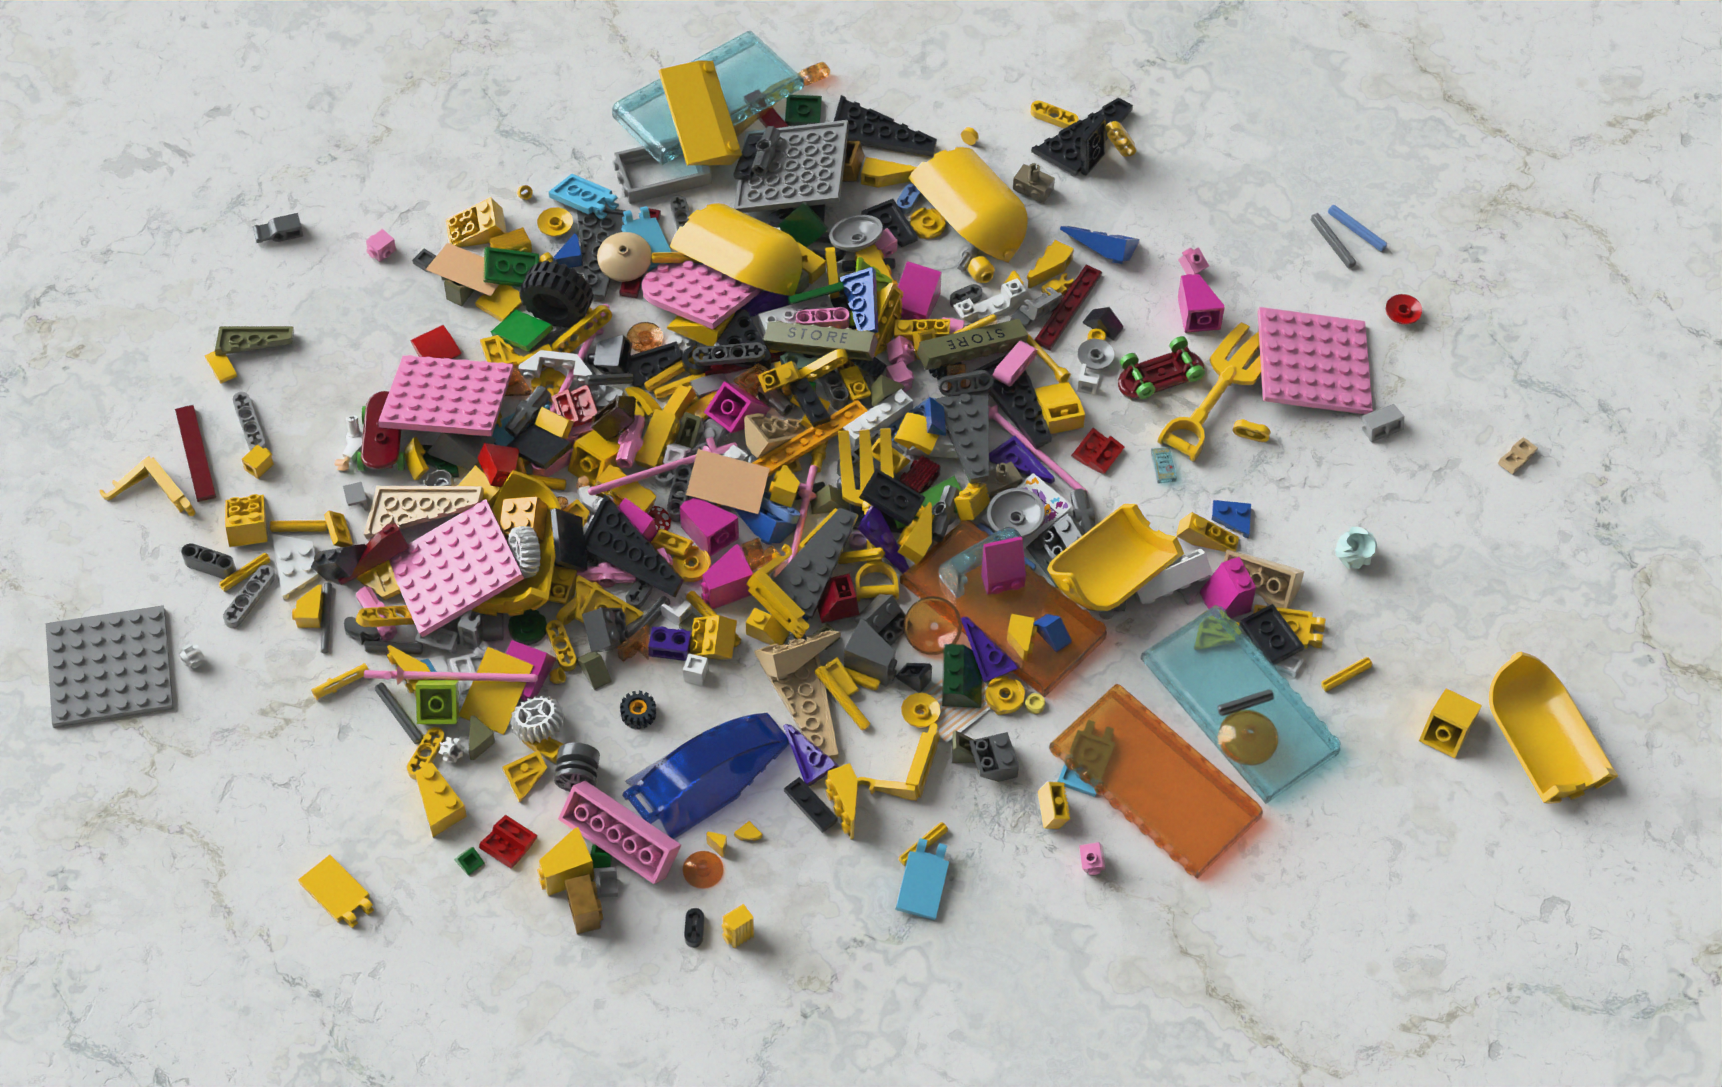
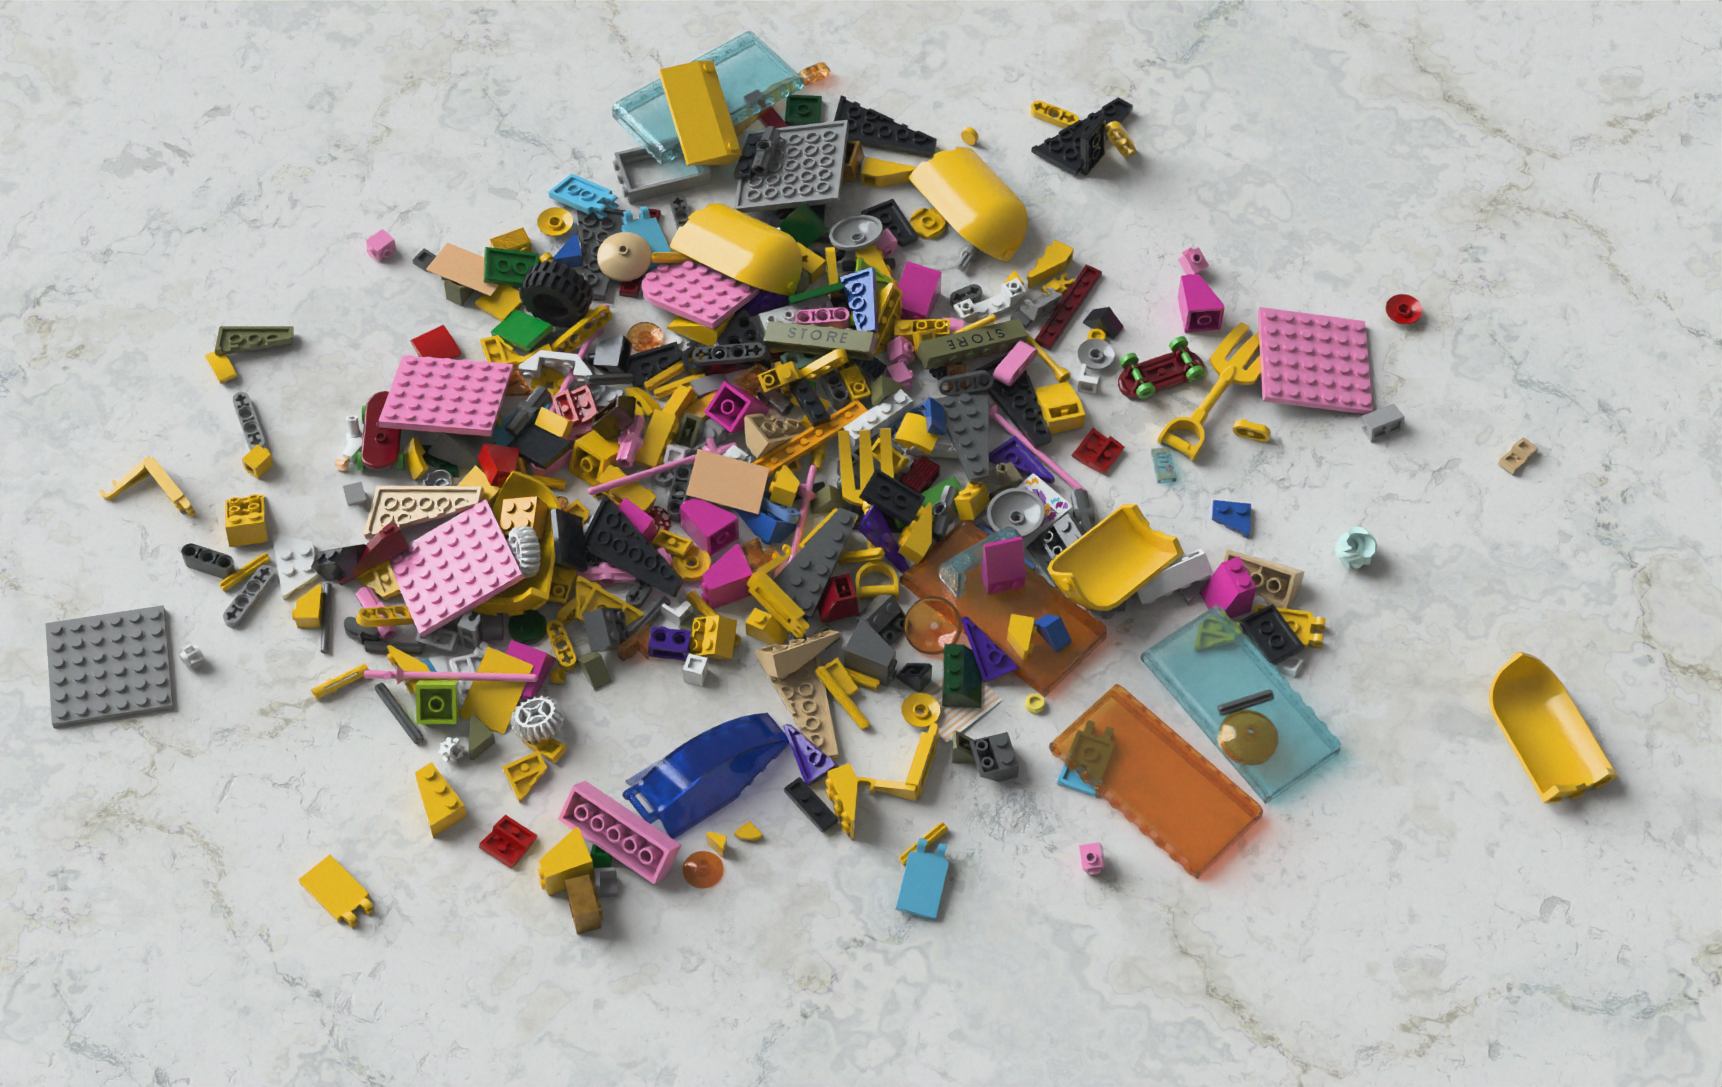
dark red tile [175,405,216,502] -> none
dark grey piece [252,213,303,243] -> none
yellow axle [270,520,327,532] -> none
yellow plate [324,510,353,547] -> none
yellow beam [407,727,445,779] -> none
yellow slope [446,197,507,247] -> none
green slope [454,847,485,875] -> none
yellow hinge [517,185,533,200] -> none
dark grey wheel [554,742,600,792] -> none
white arm [576,476,614,513] -> none
black bush [620,690,656,729] -> none
black beam [684,908,704,948] -> none
yellow brick [721,904,754,948] -> none
lavender tile [849,531,867,551] -> none
medium blue beam [897,183,921,214] -> none
yellow head [968,256,995,283] -> none
yellow plate [985,676,1025,715] -> none
dark tan brick [1013,163,1055,203] -> none
yellow brick [1038,782,1071,829] -> none
blue wedge [1060,226,1140,264] -> none
yellow slope [1176,512,1239,552] -> none
dark grey axle [1310,213,1356,268] -> none
yellow axle [1321,657,1372,692] -> none
medium blue axle [1328,205,1387,251] -> none
yellow slope [1419,688,1482,758] -> none

